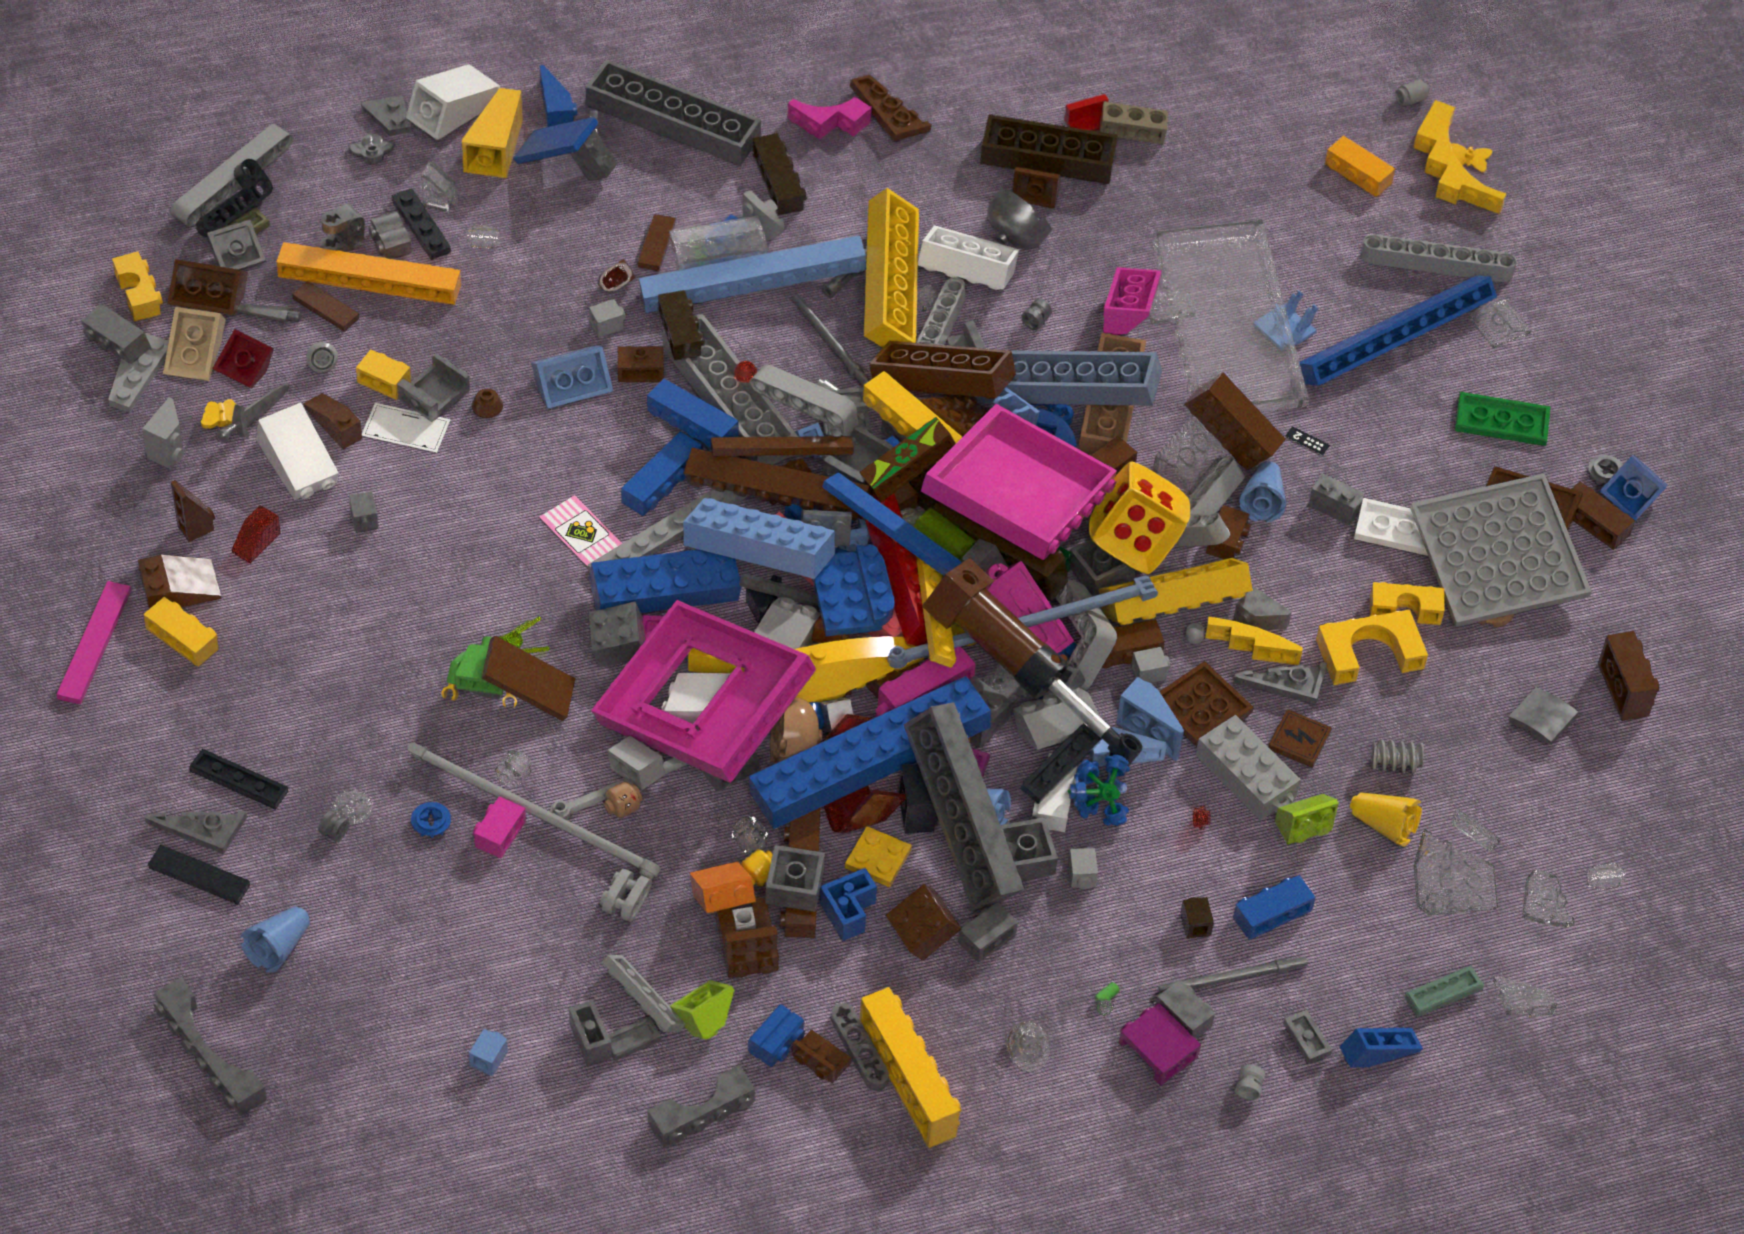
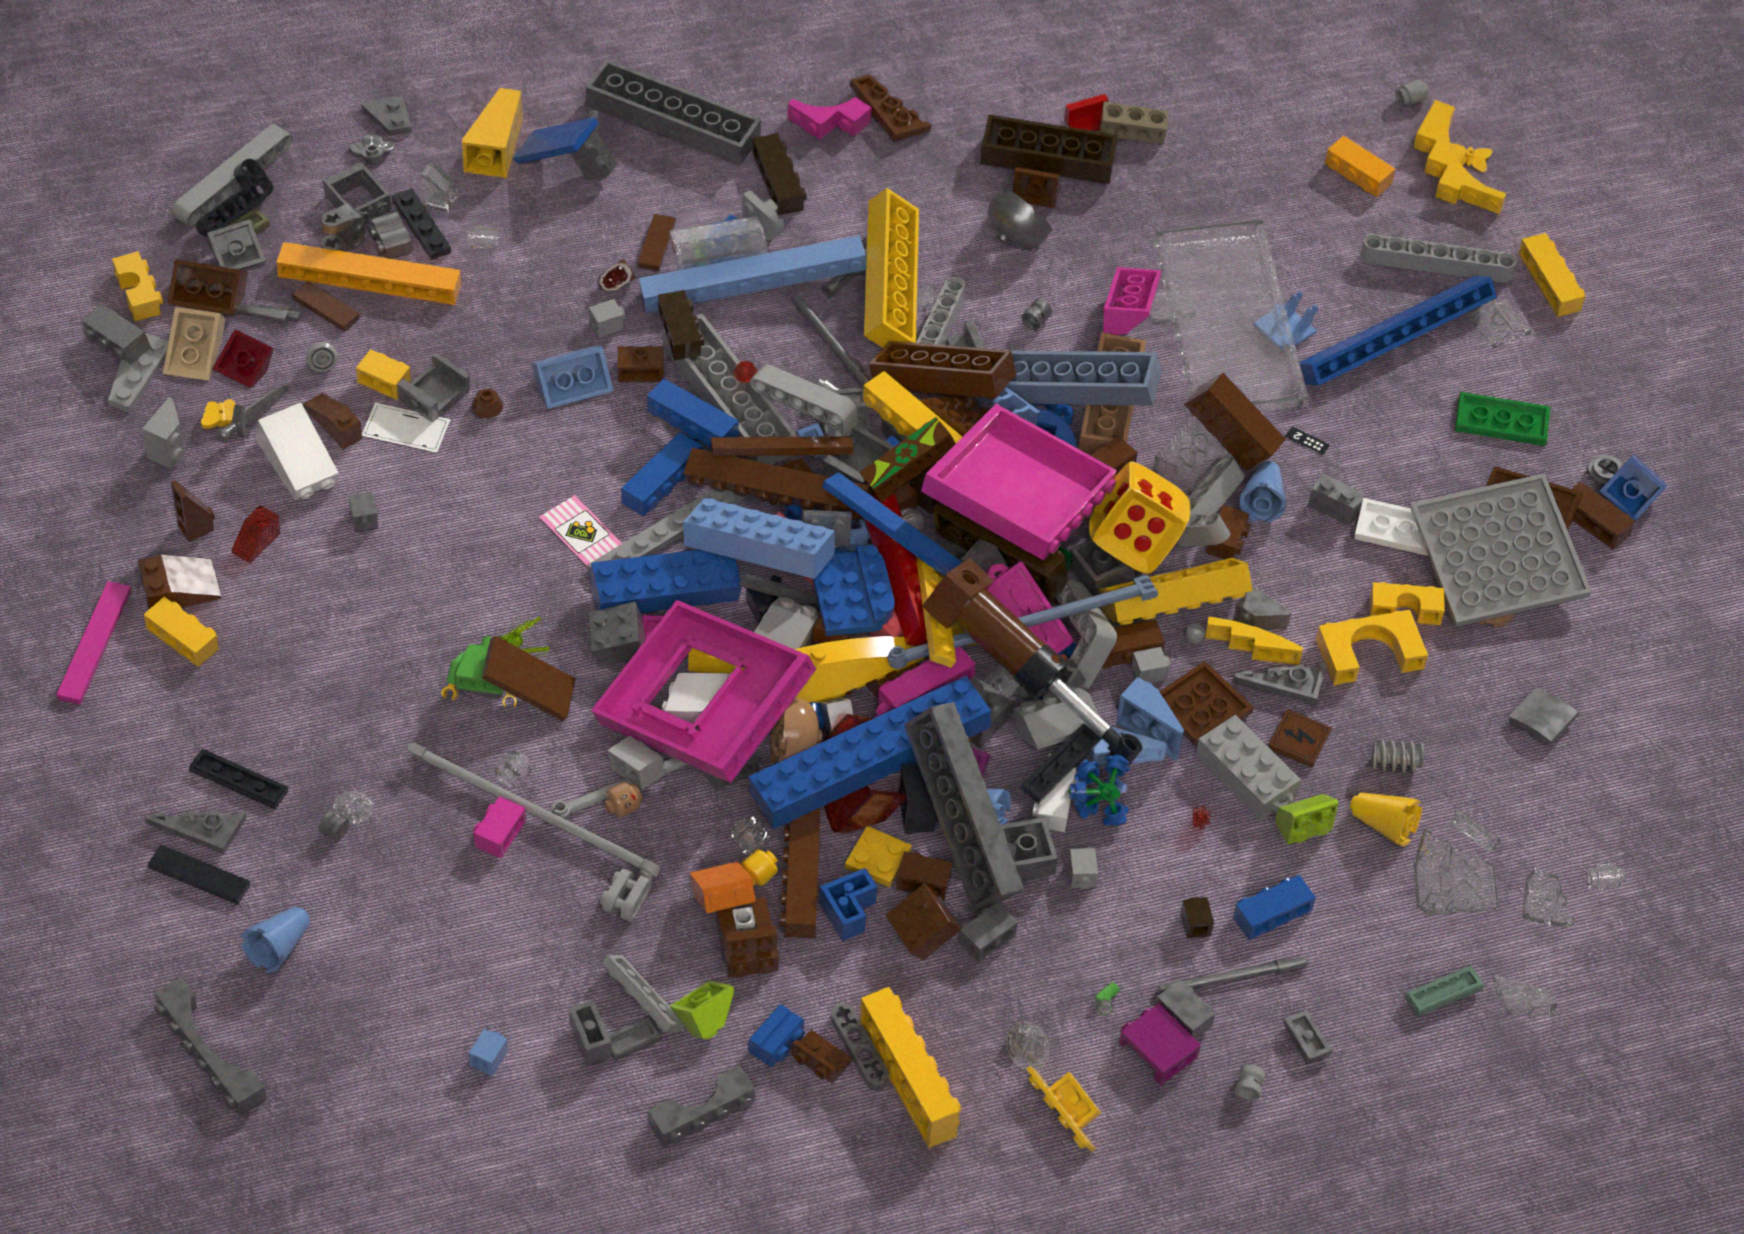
white slope [406,64,500,140] -> none
blue gear [411,802,451,839] -> none
blue slope [539,65,577,127] -> none
flat silver brick [765,845,825,912] -> none
clear neon green slope [914,507,975,562] -> none
white brick [918,225,1019,290] -> none
blue slope [1339,1028,1423,1068] -> none
reddish brown brick [1598,631,1659,721] -> none
none -> flat silver window [323,162,391,223]
none -> reddish brown brick [896,851,953,901]
none -> yellow bracket [1026,1066,1102,1152]
none -> yellow brick [1518,233,1586,317]

